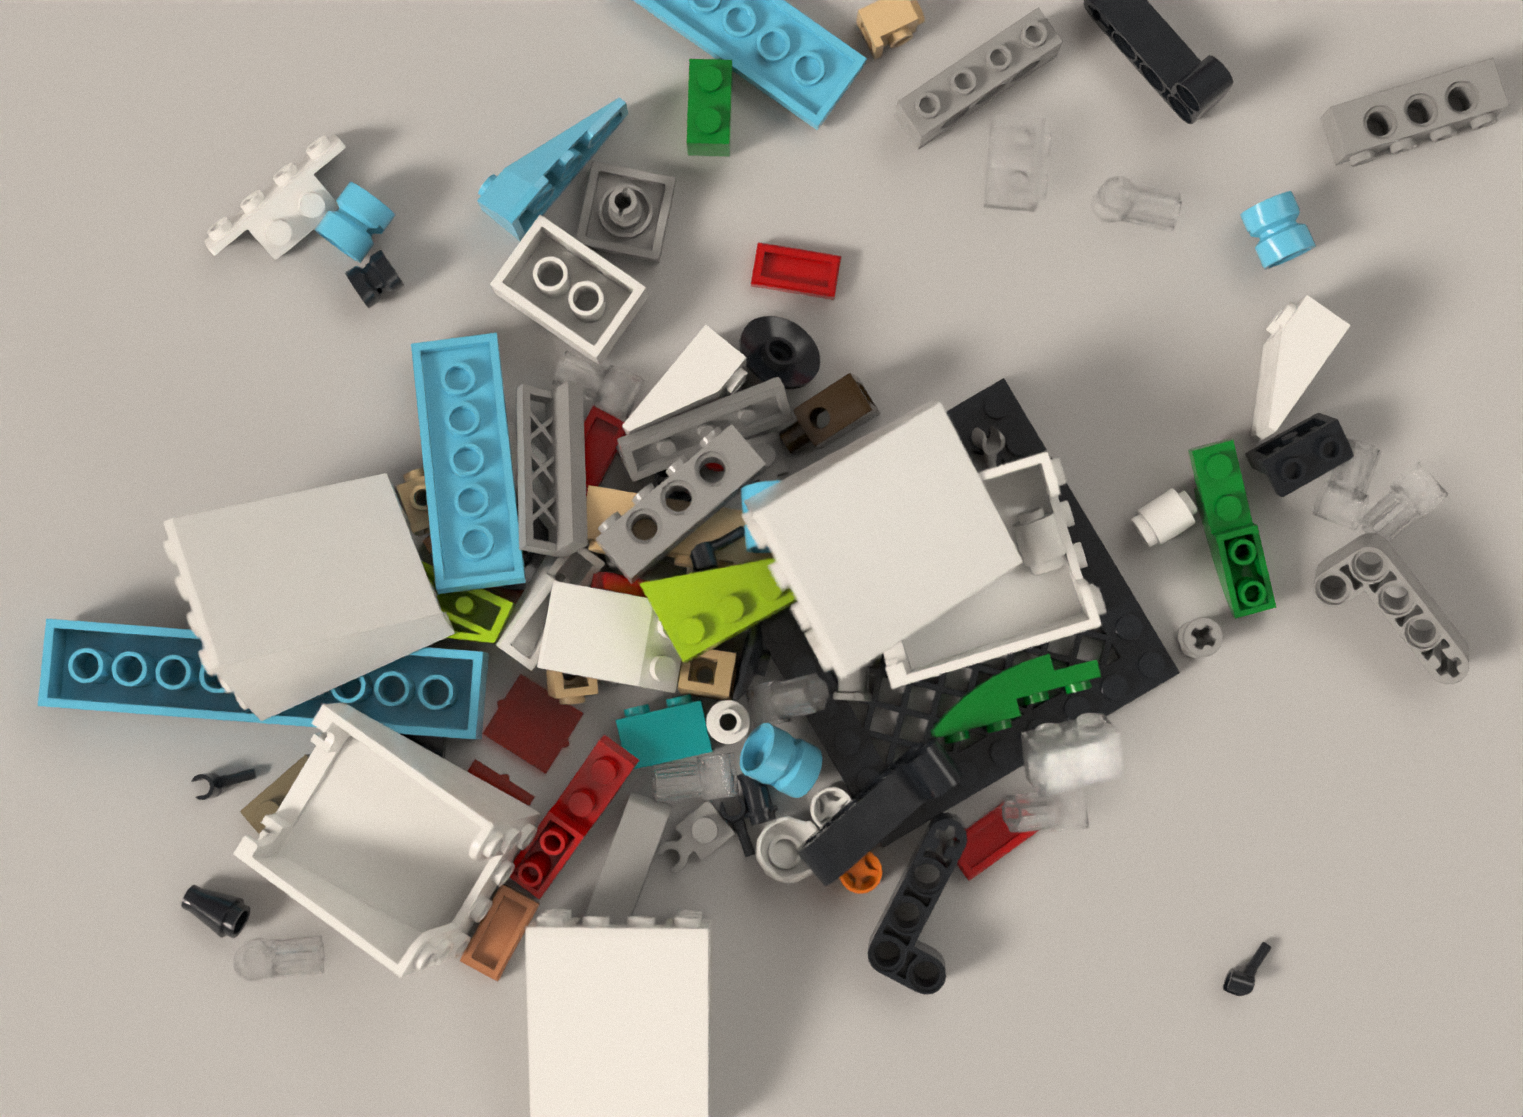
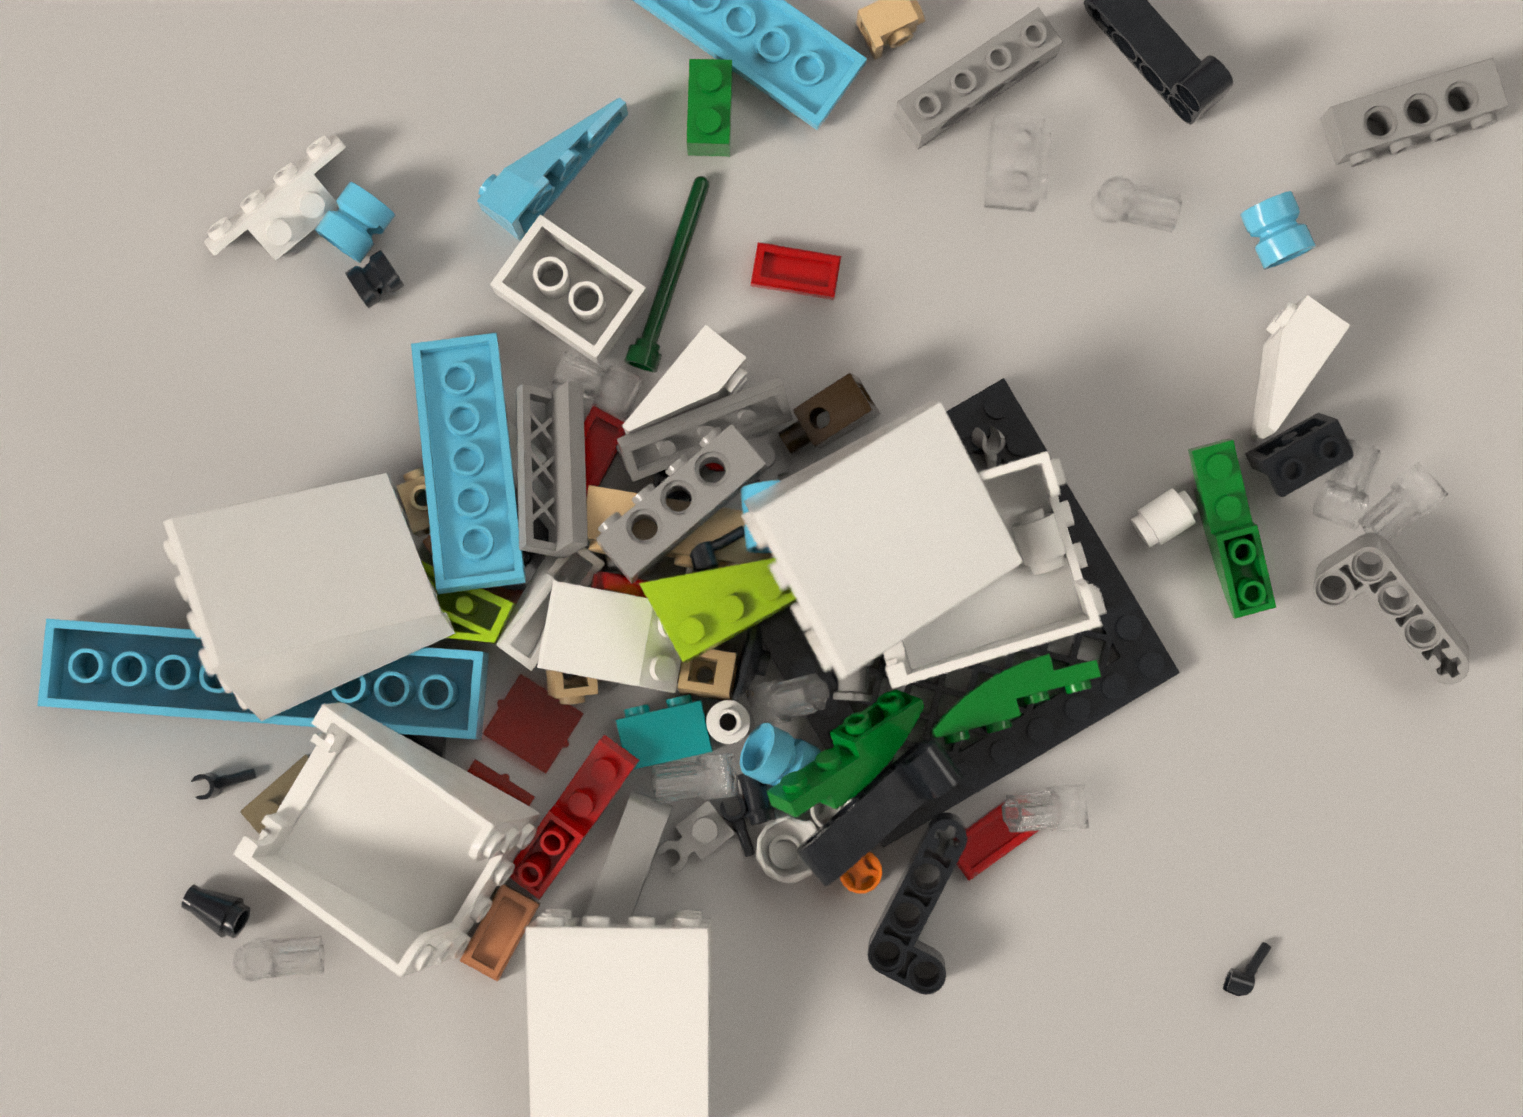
light grey plate [576,161,676,263] -> none
black dish [739,316,820,389] -> none
clear brick [1021,713,1123,798] -> none
light grey bush [1177,618,1223,658] -> none
none -> dark green piece [624,176,710,373]
none -> green slope [766,689,924,818]

